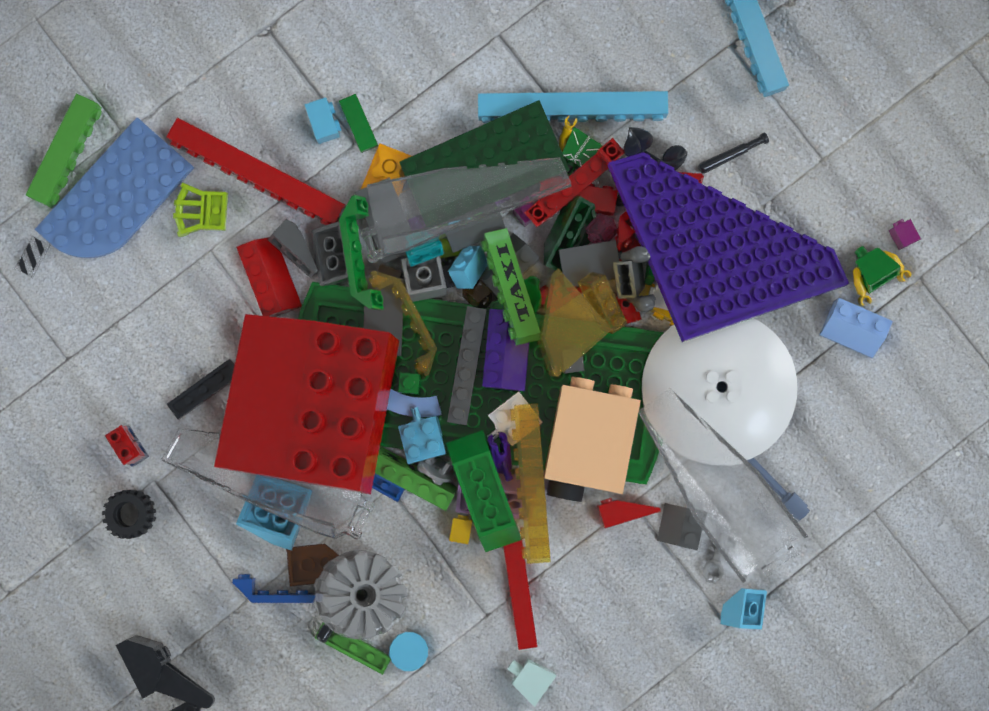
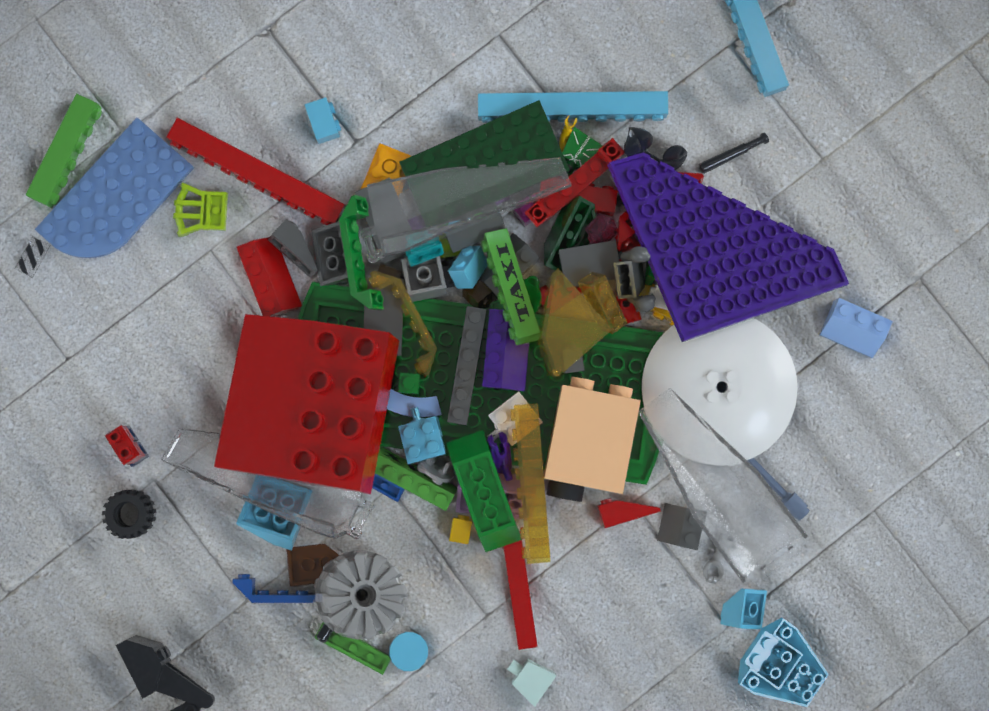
black plate [167,359,235,420] -> none
green tile [339,94,378,153] -> none
green torso [853,246,911,306] -> none
magenta brick [888,219,921,250] -> none
none -> medium azure wedge [738,618,829,707]

